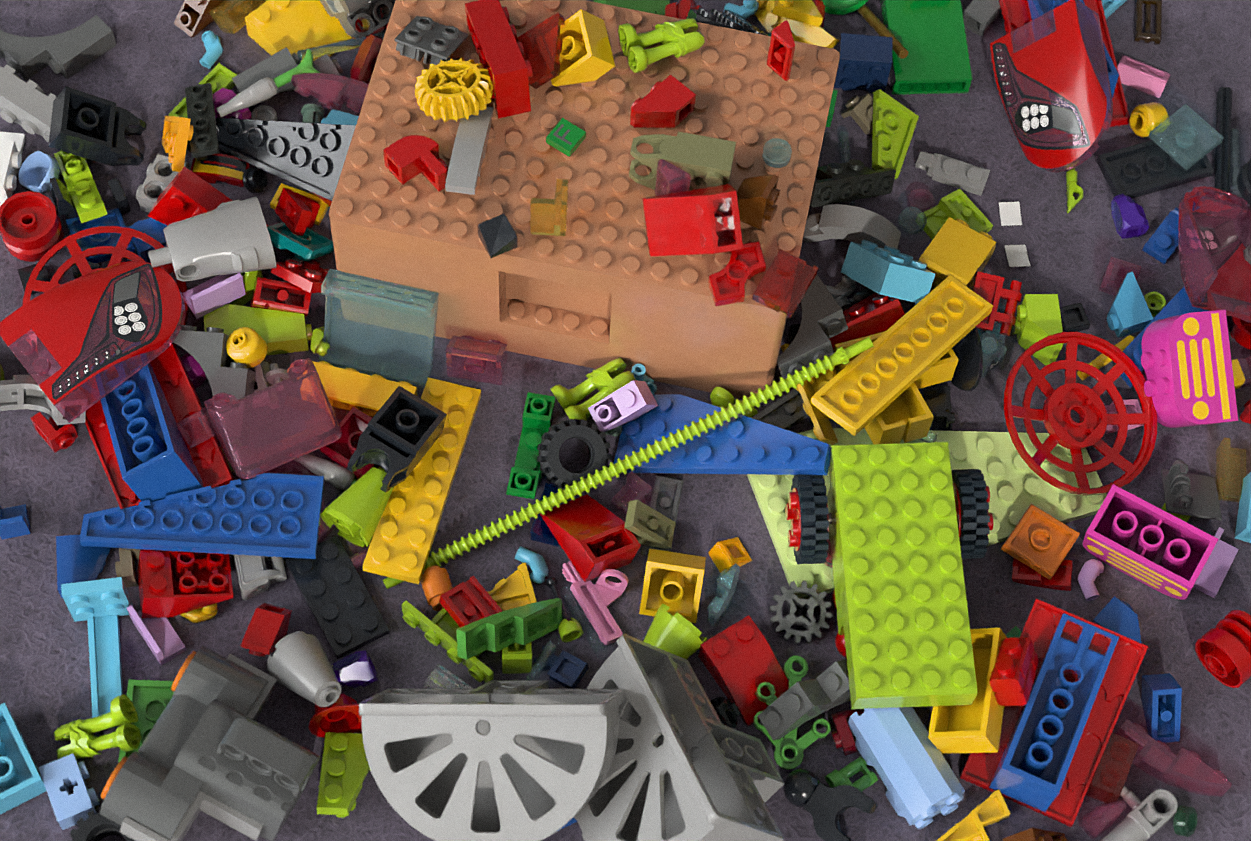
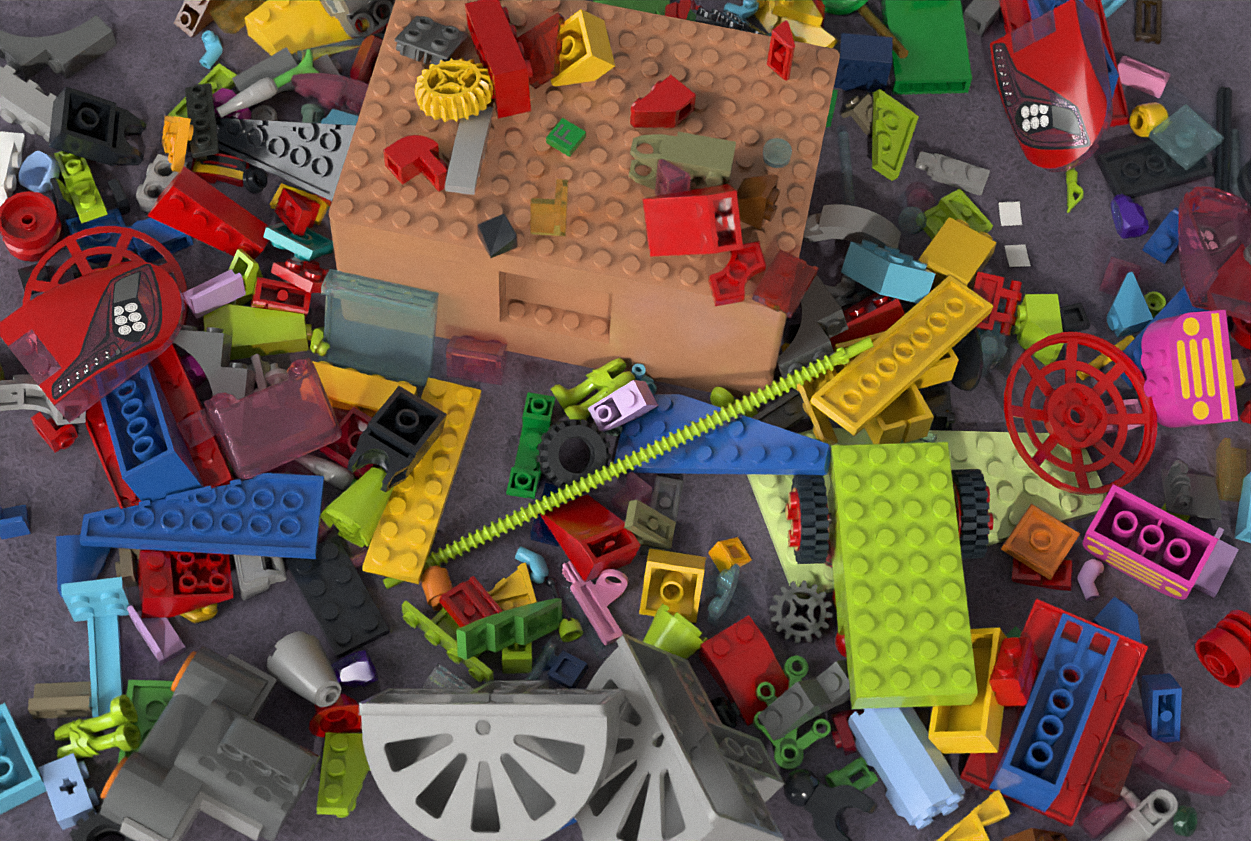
light grey torso [148,196,276,281] -> none
yellow head [226,327,268,368] -> none
red slope [241,603,292,657] -> none
lime piece [618,19,705,73] -> none
pearl dark grey bracket [810,159,896,208] -> none
none -> dark tan panel [28,681,92,719]

